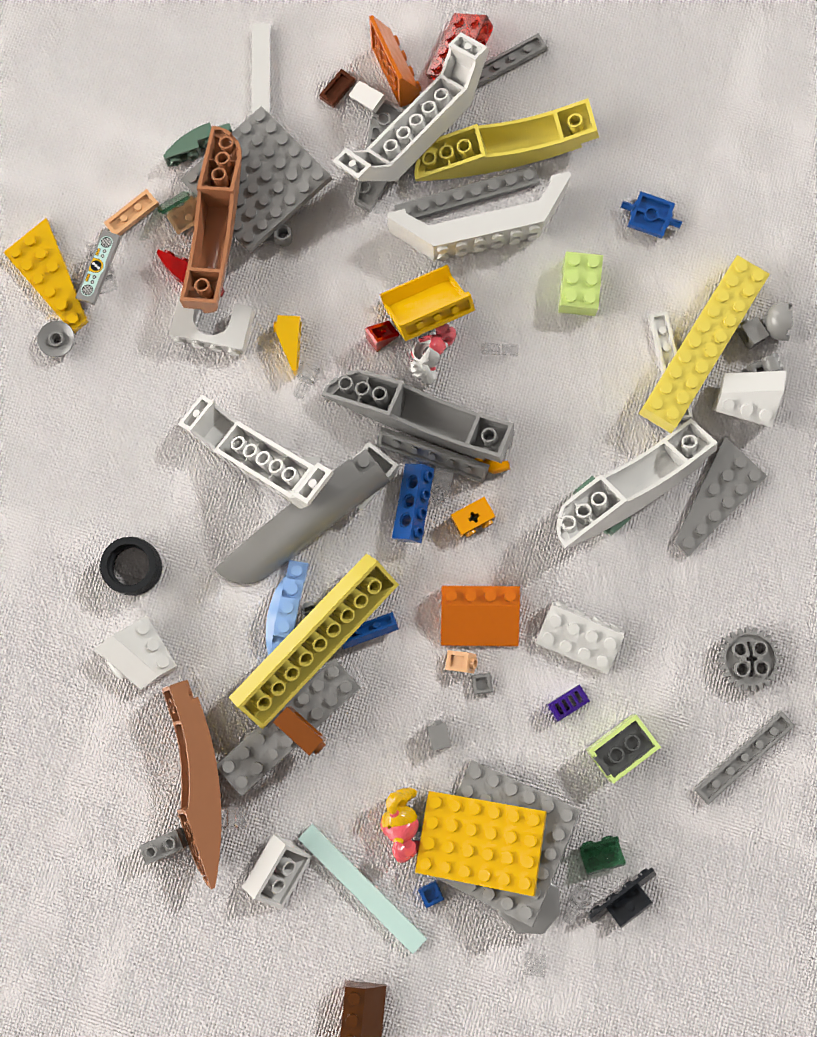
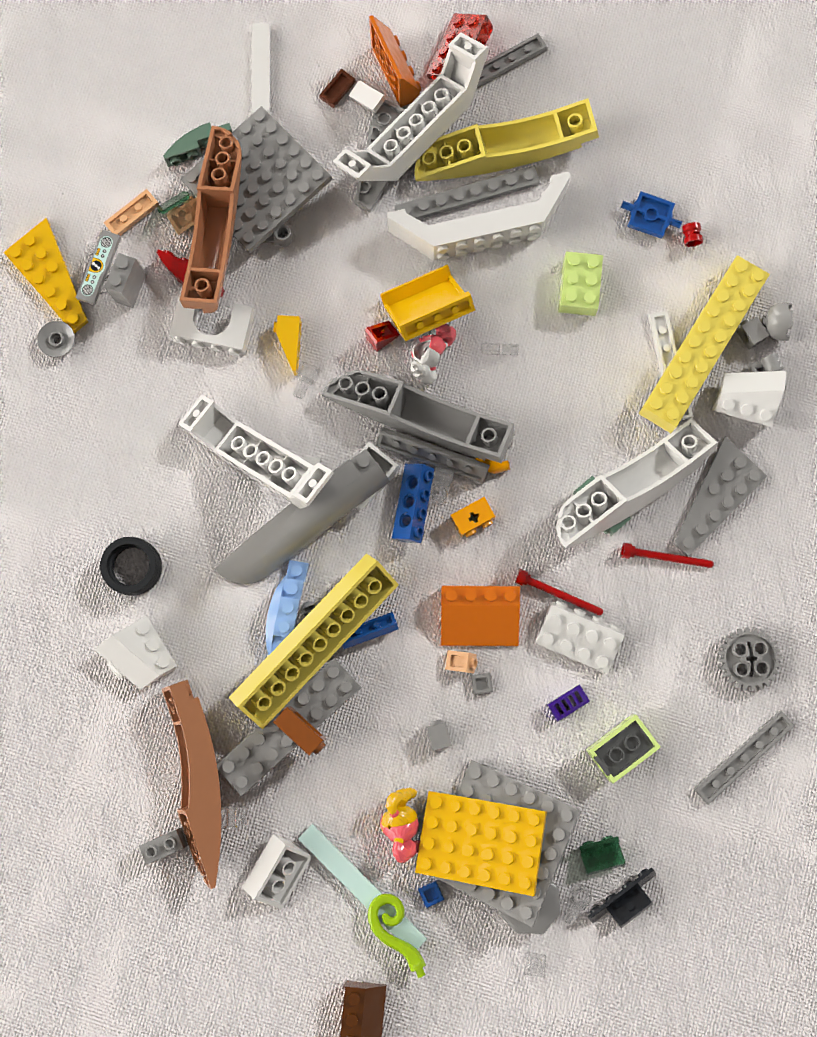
none -> light grey brick [104,253,147,308]
none -> lime plant [368,894,426,978]
none -> red piece [515,569,603,615]
none -> red piece [621,542,714,568]
none -> red wheel [682,222,703,247]

